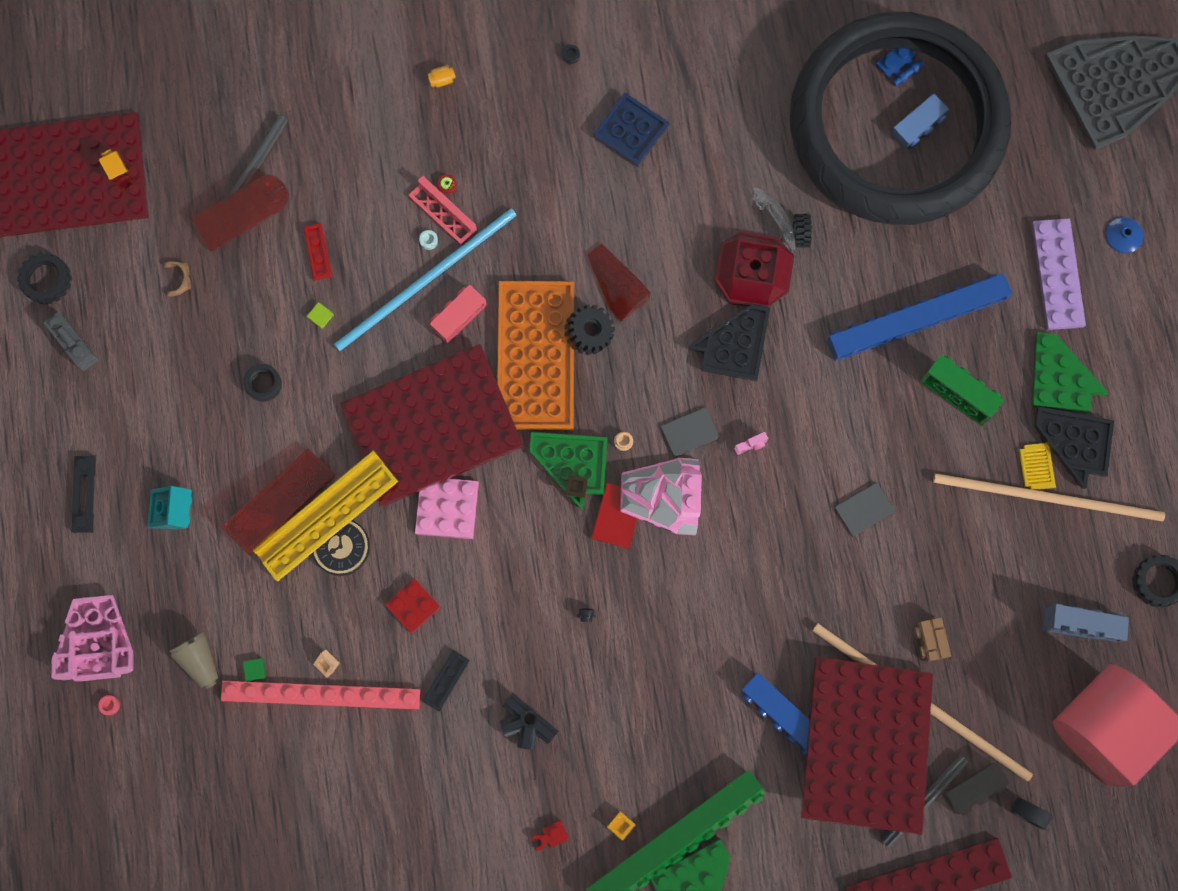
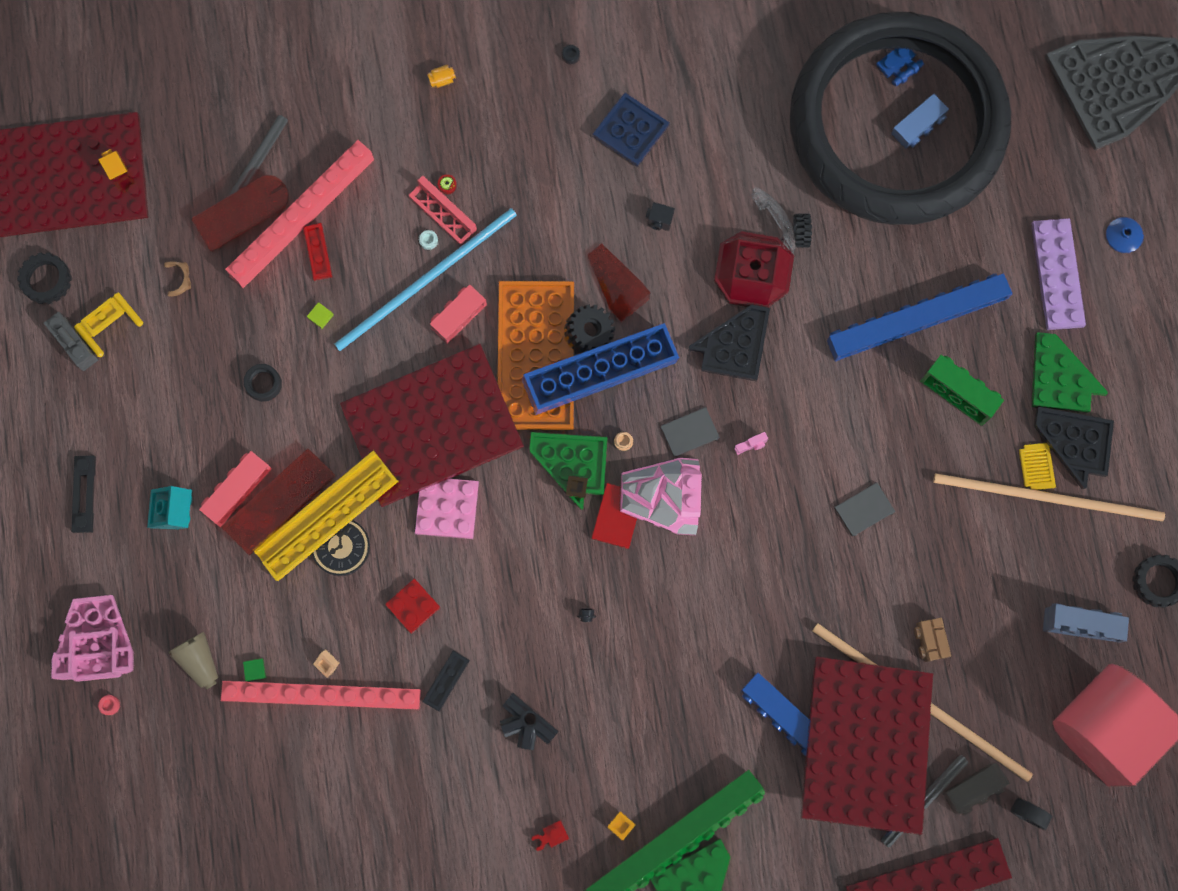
none -> yellow plate [74,293,143,357]
none -> coral brick [199,451,272,527]
none -> coral brick [225,140,374,288]
none -> blue brick [522,323,679,415]
none -> black brick [645,202,675,231]

